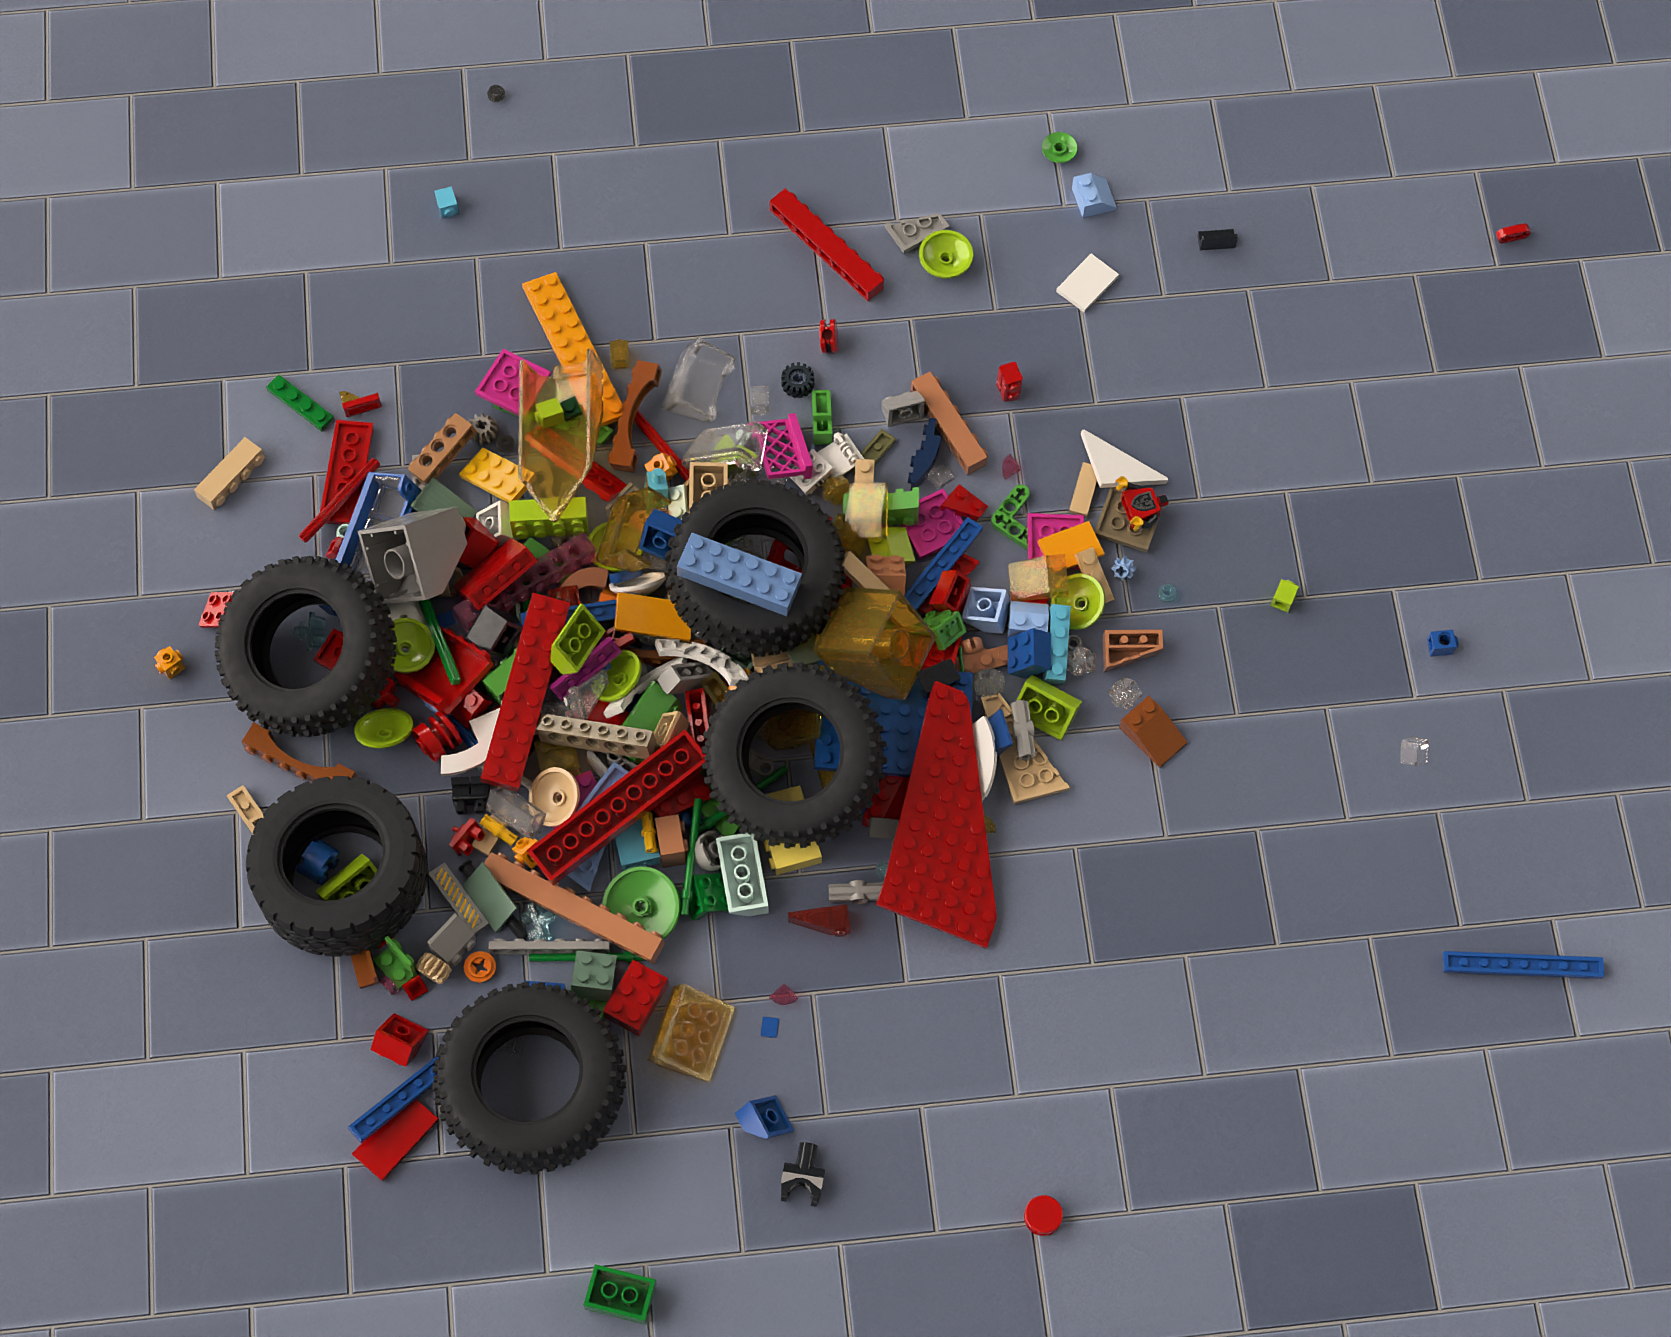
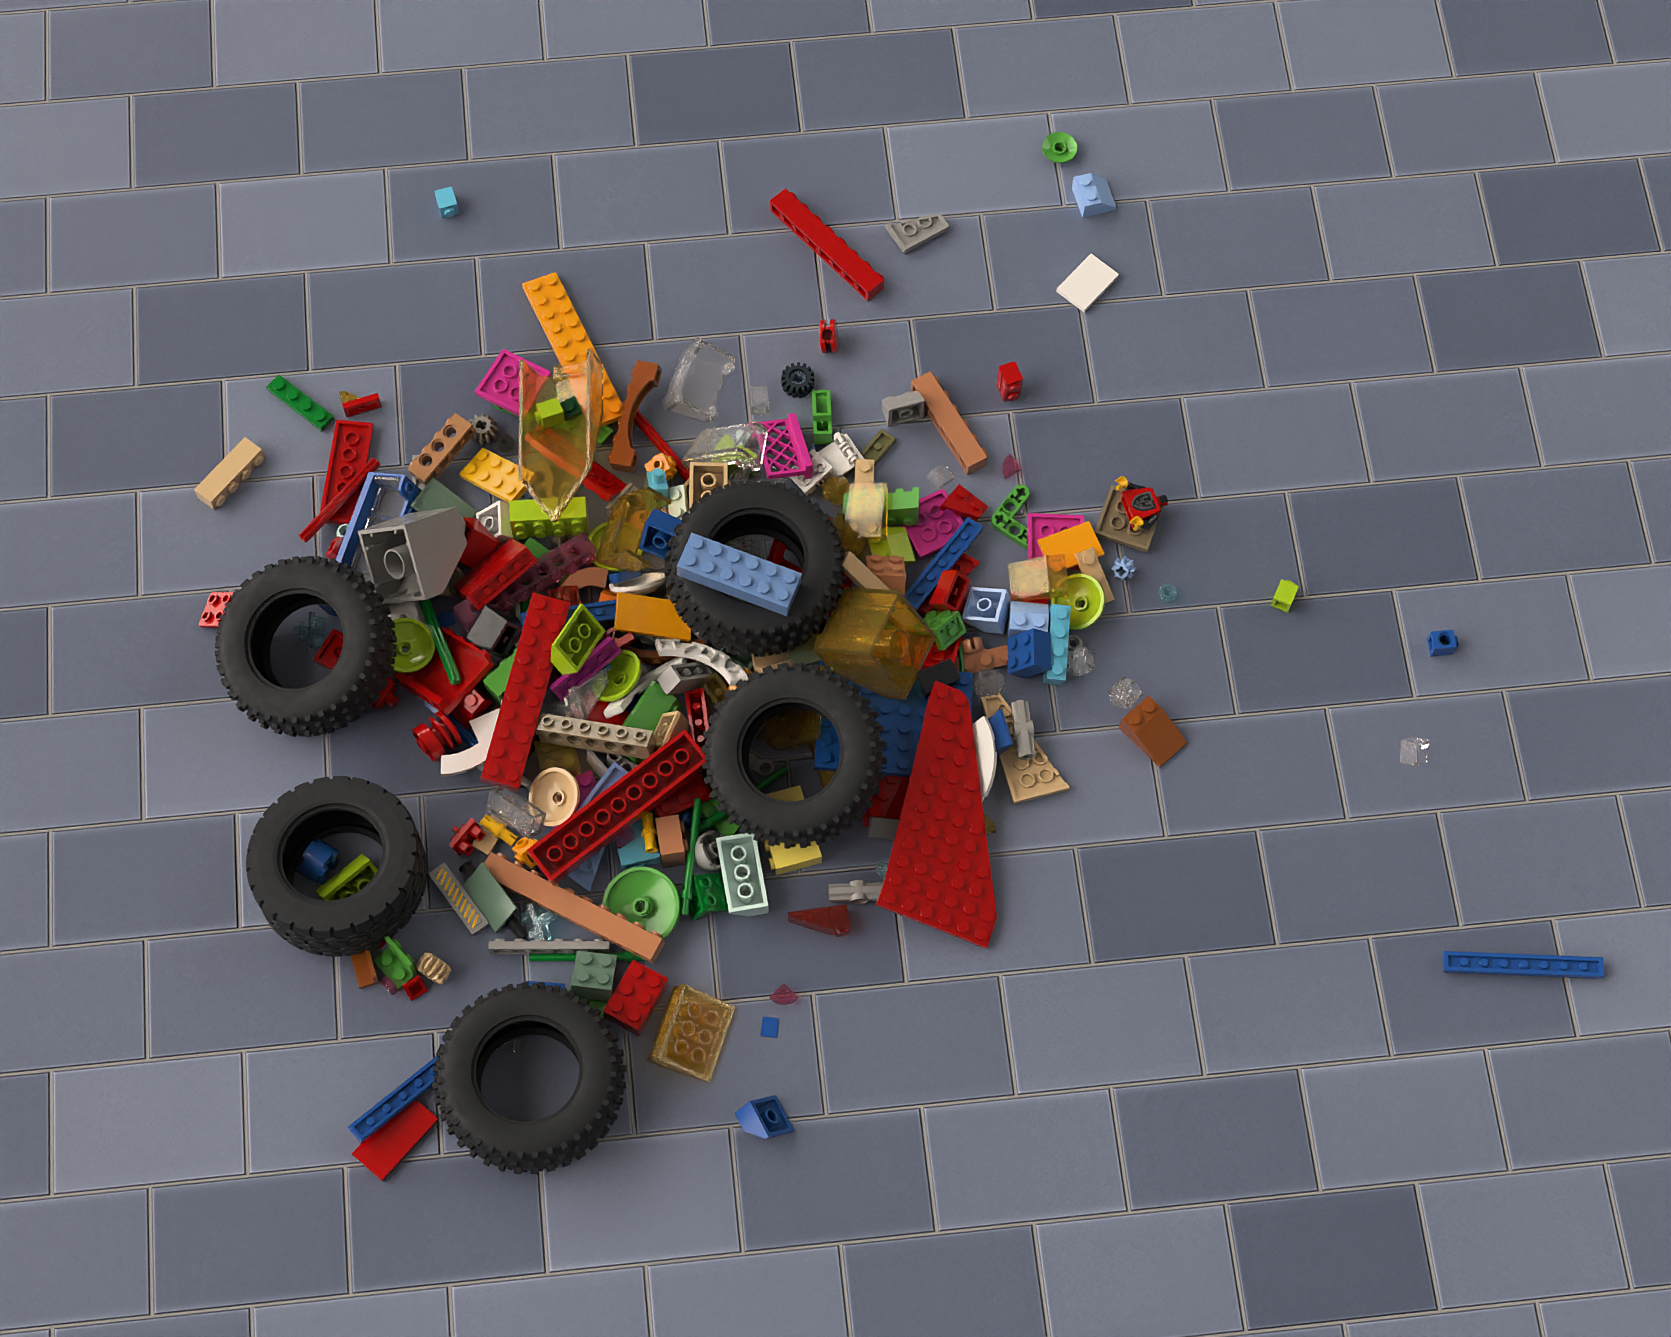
light orange brick [154,646,185,679] -> none
tan plate [226,785,264,835] -> none
dark orange arch [241,722,357,783] -> none
lime dish [355,708,413,749] -> none
red slope [370,1013,429,1067] -> none
light grey slope [427,913,477,968] -> none
black hips [451,776,490,815] -> none
orange gear [464,951,496,983] -> none
clear smoke plate [487,85,505,102] -> none
green brick [583,1264,657,1325] -> none
clear yellow brick [610,339,630,369] -> none
black connector [781,1142,825,1207] -> none
dark blue slope [908,418,941,491] -> none
lime dish [919,230,973,279] -> none
lime slope [1016,675,1082,740] -> none
red head [1024,1195,1063,1236] -> none
tan tile [1069,462,1097,518] -> none
white tile [1081,430,1168,488] -> none
nougat wedge [1102,630,1163,672] -> none
black panel [1197,229,1238,251] -> none
red beam [1496,223,1531,243] -> none
none -> clear pink tile [615,826,634,849]

